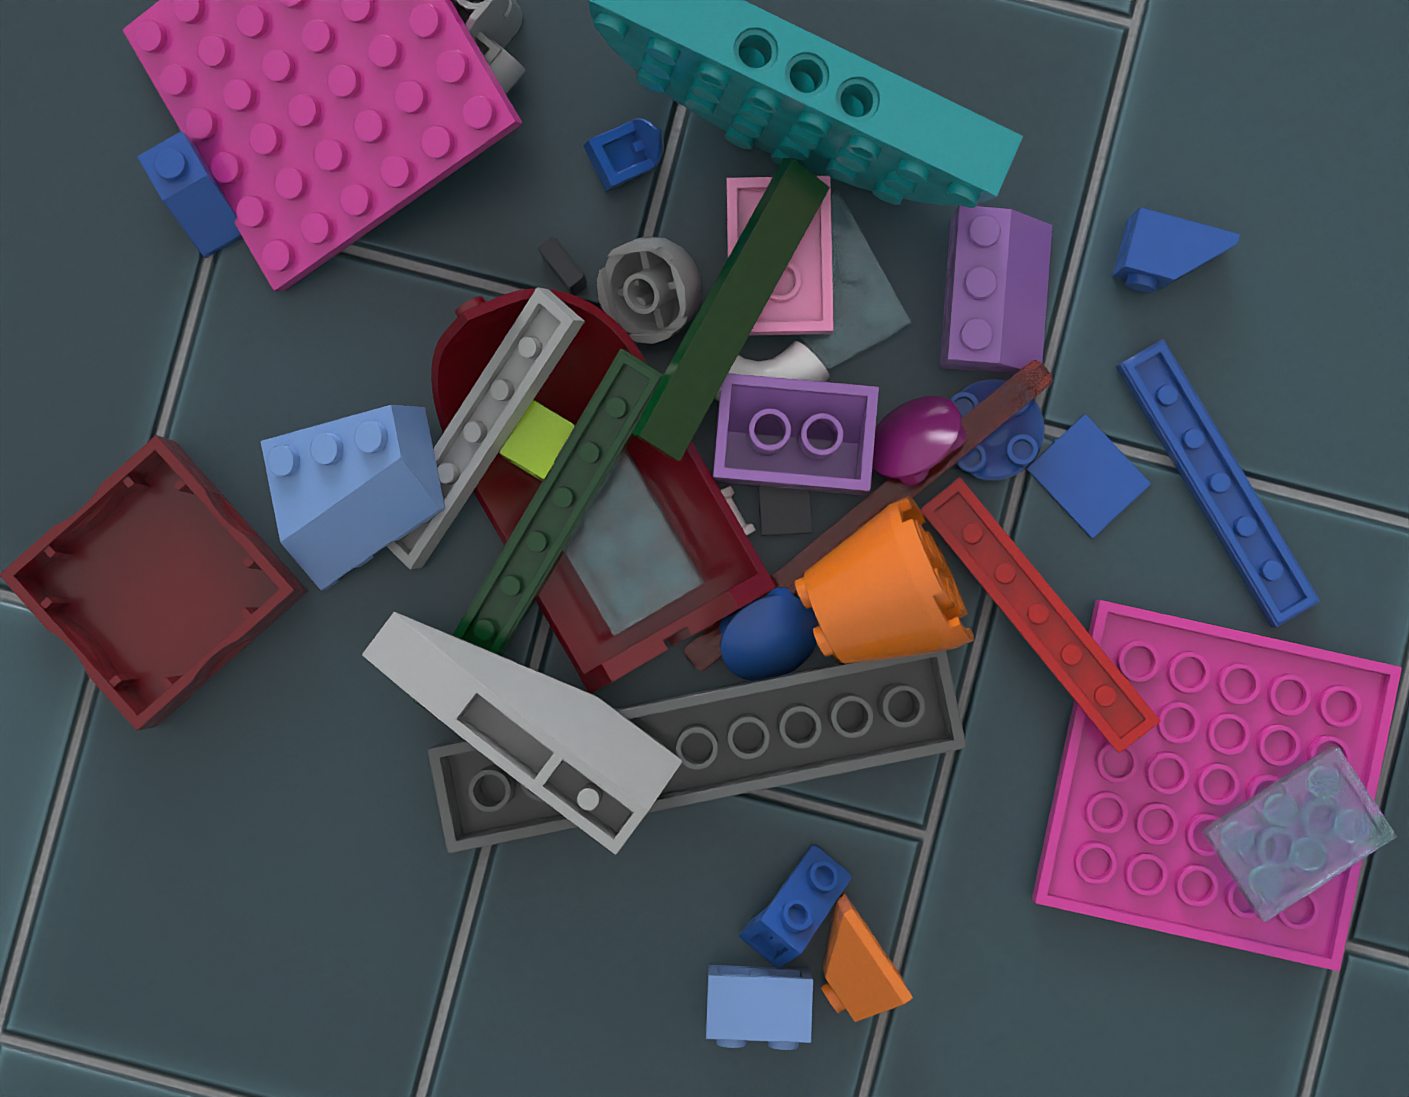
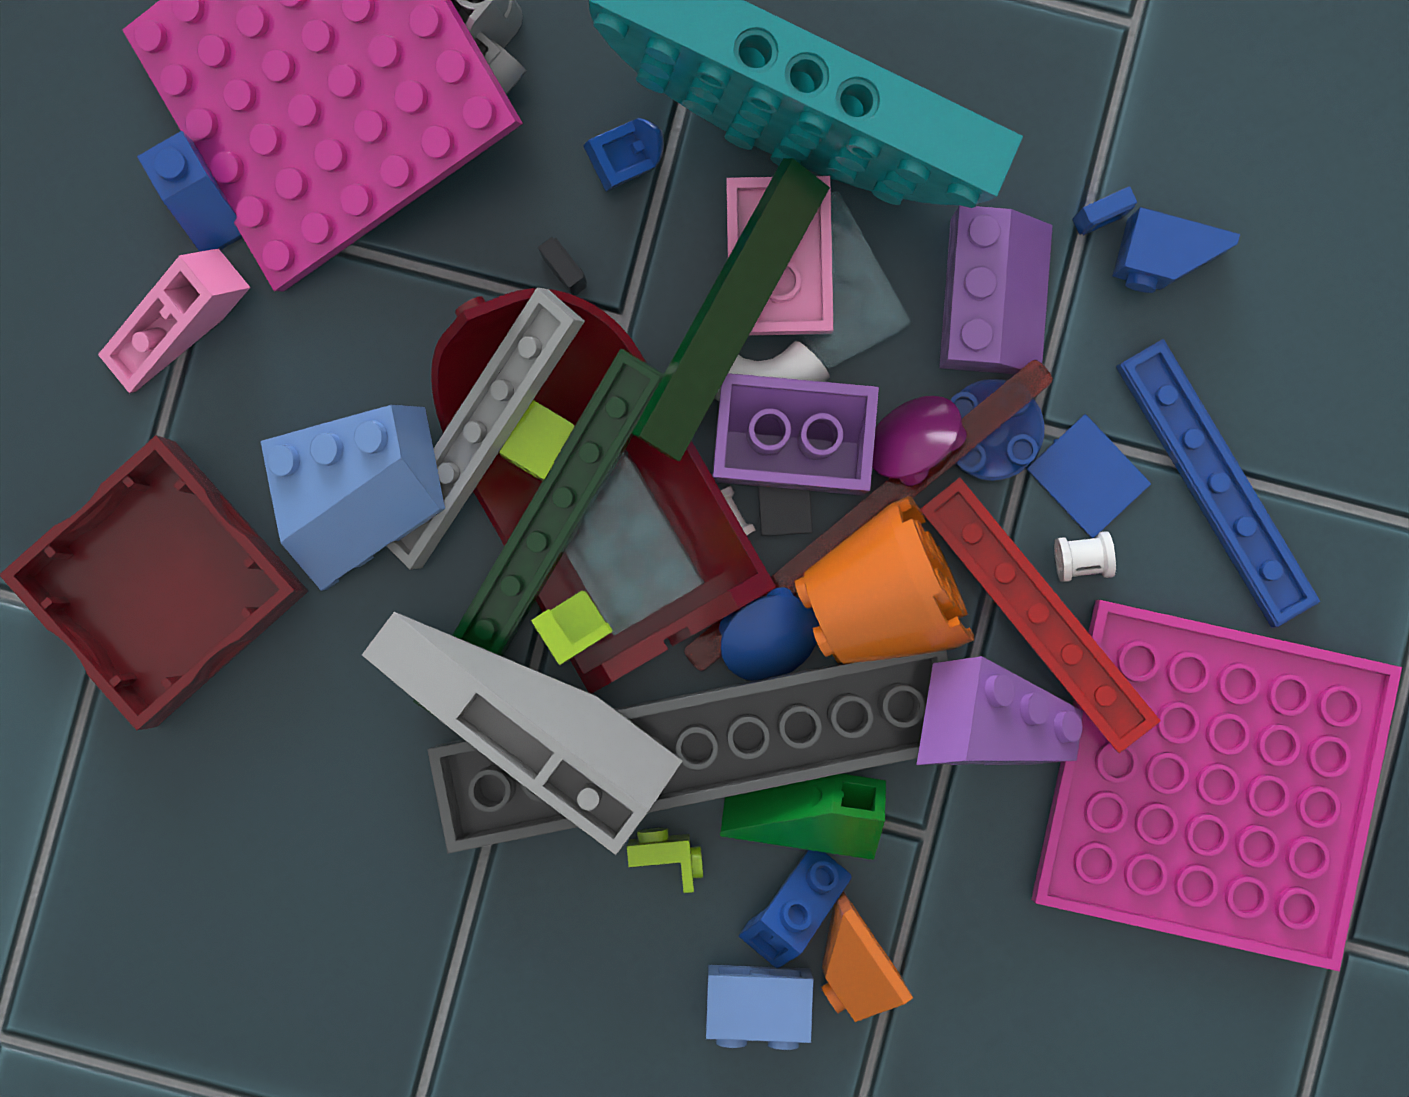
light grey cylinder [597,236,702,344] -> none
clear light blue plate [1201,746,1397,922] -> none
none -> bright pink slope [98,248,251,393]
none -> lime panel [531,591,613,666]
none -> lime bracket [627,828,704,893]
none -> green slope [720,774,886,860]
none -> medium lavender wedge [916,656,1083,765]
none -> white bush [1054,531,1116,582]
none -> blue tile [1072,186,1137,236]

